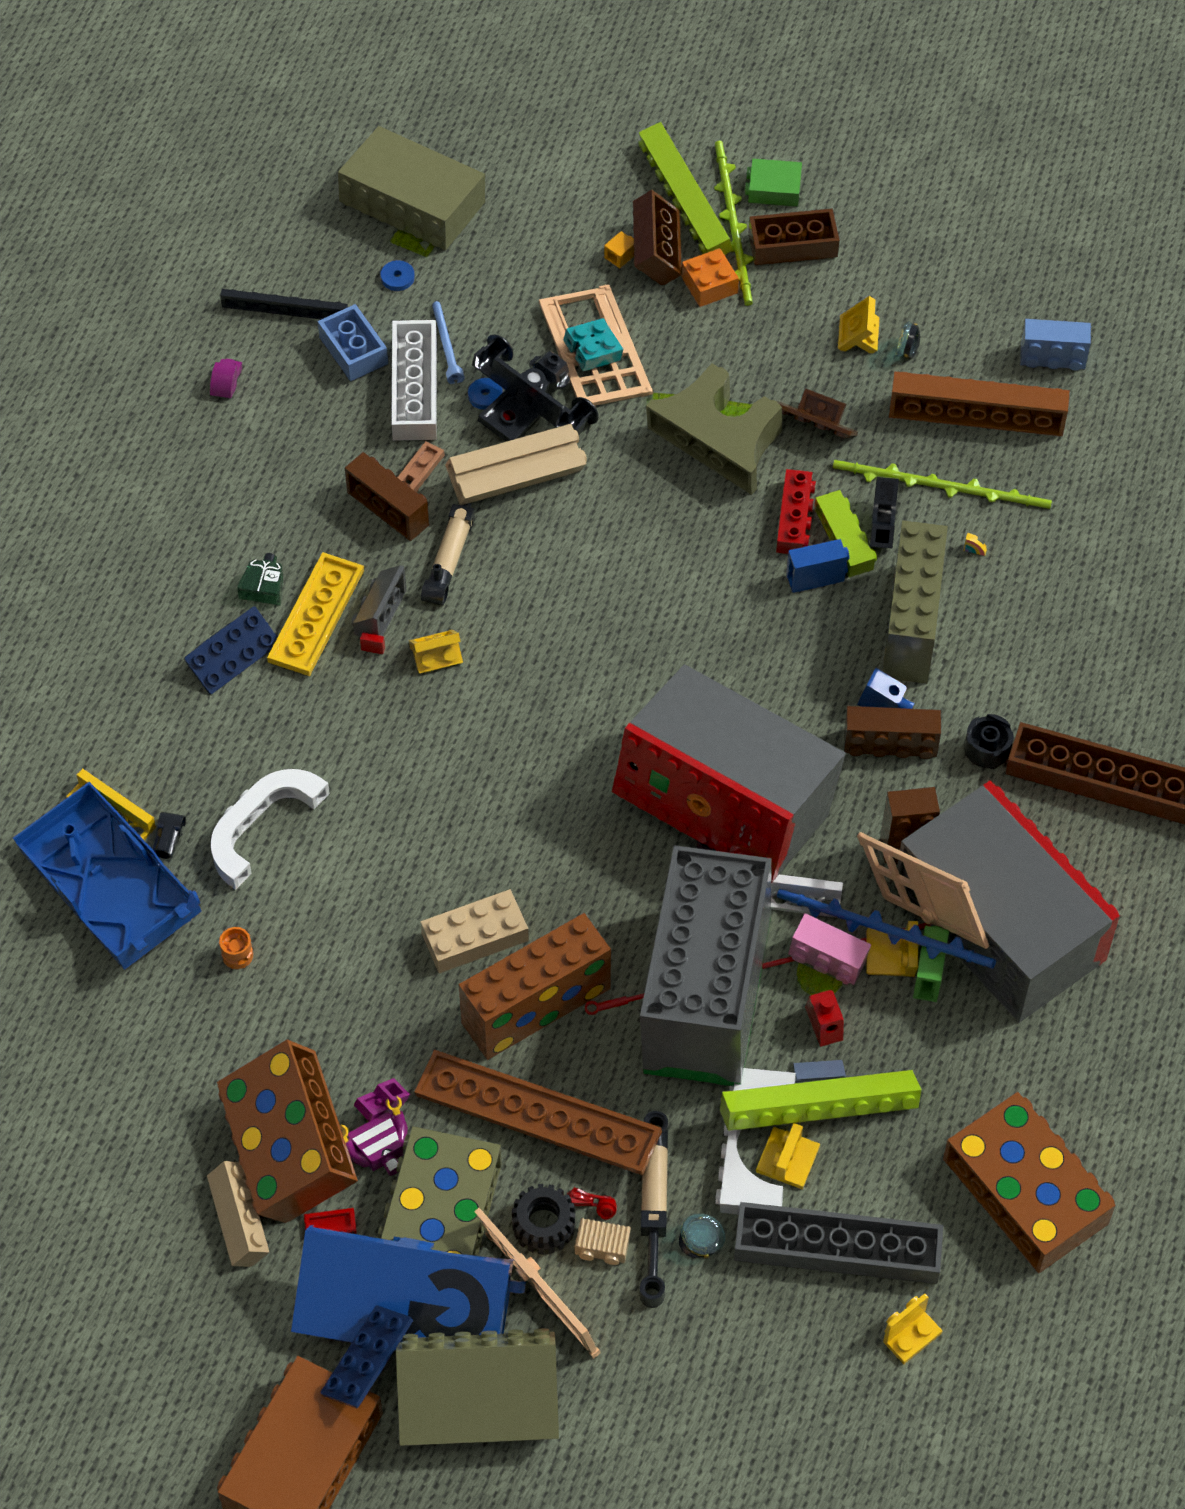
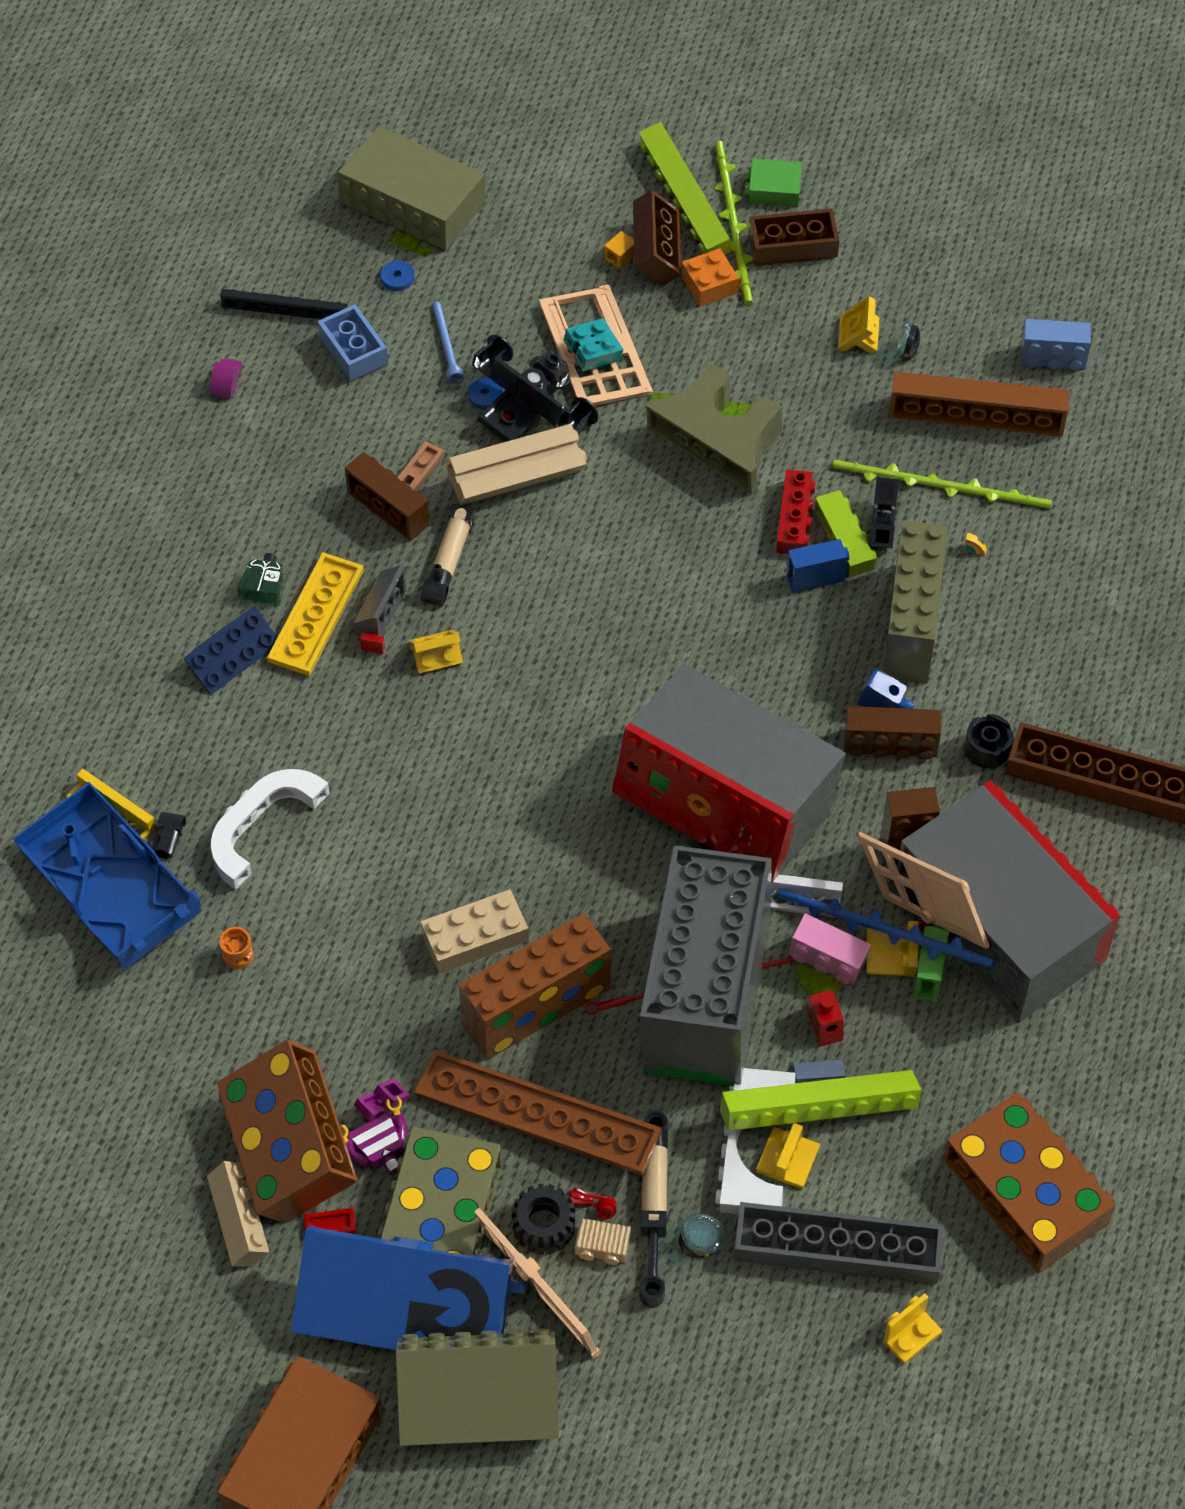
dark blue bracket [321,1305,413,1408] -> none
white brick [392,320,437,441] -> none
reddish brown bracket [777,388,858,438] -> none

